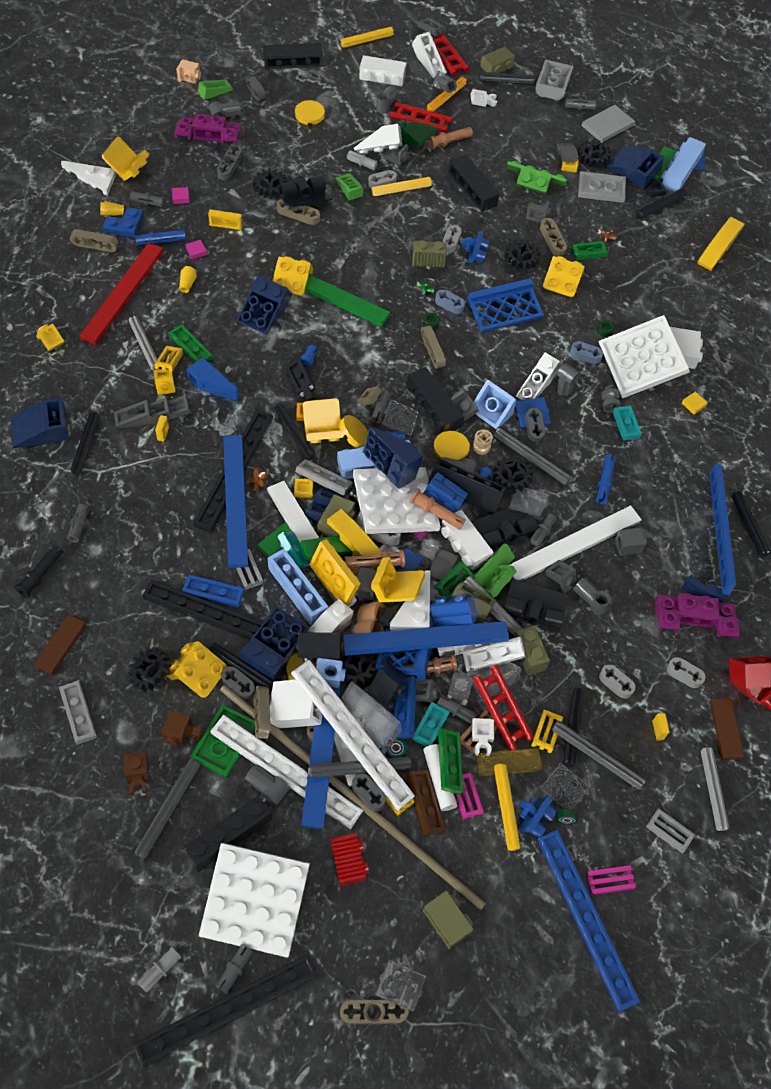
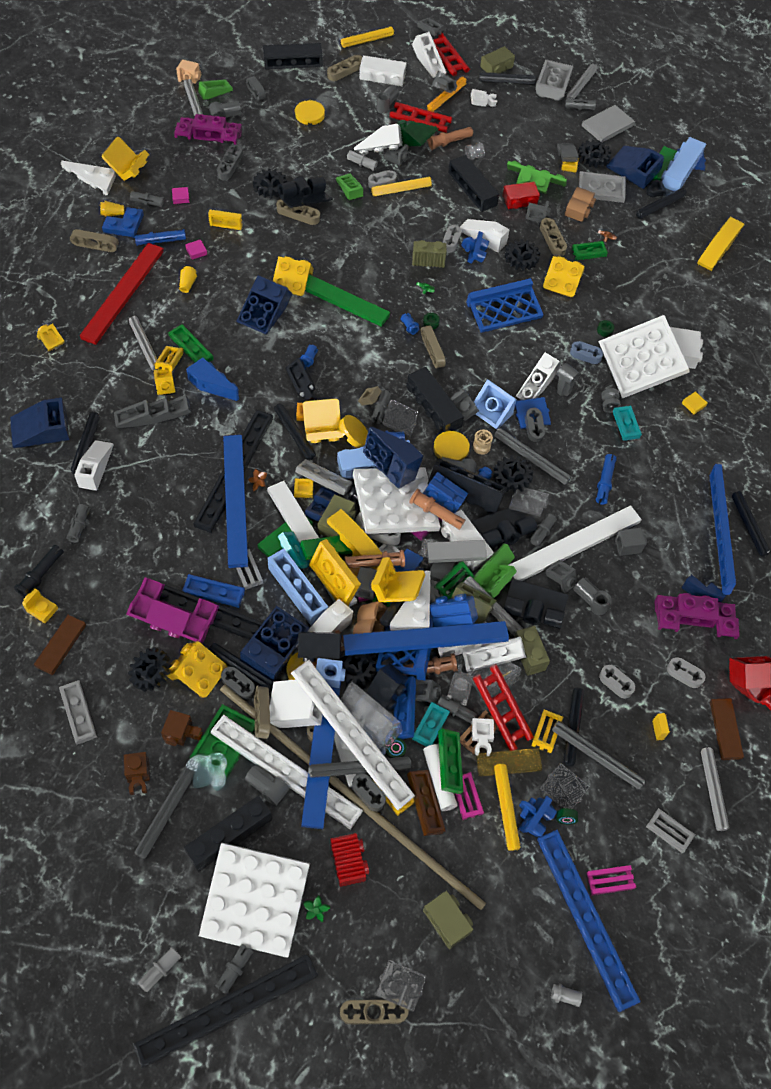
yellow tile [155,415,169,441] -> none
sand blue beam [435,290,465,314] -> none
none -> yellow bracket [22,589,58,623]
none -> white slope [75,440,114,491]
none -> magenta bracket [126,577,220,643]
none -> light grey axle [184,79,203,116]
none -> clear light blue plate [186,753,227,791]
none -> green plant [303,895,331,922]
none -> dark tan beam [327,55,363,81]
none -> blue pin [401,313,419,334]
none -> light grey tile [427,540,487,563]
none -> white slope [460,219,509,252]
none -> clear wheel [465,142,485,161]
none -> red brick [502,182,540,209]
none -> light grey pin [551,983,582,1007]
none -> medium nougat brick [565,187,596,222]
none -> light grey axle [566,64,597,99]

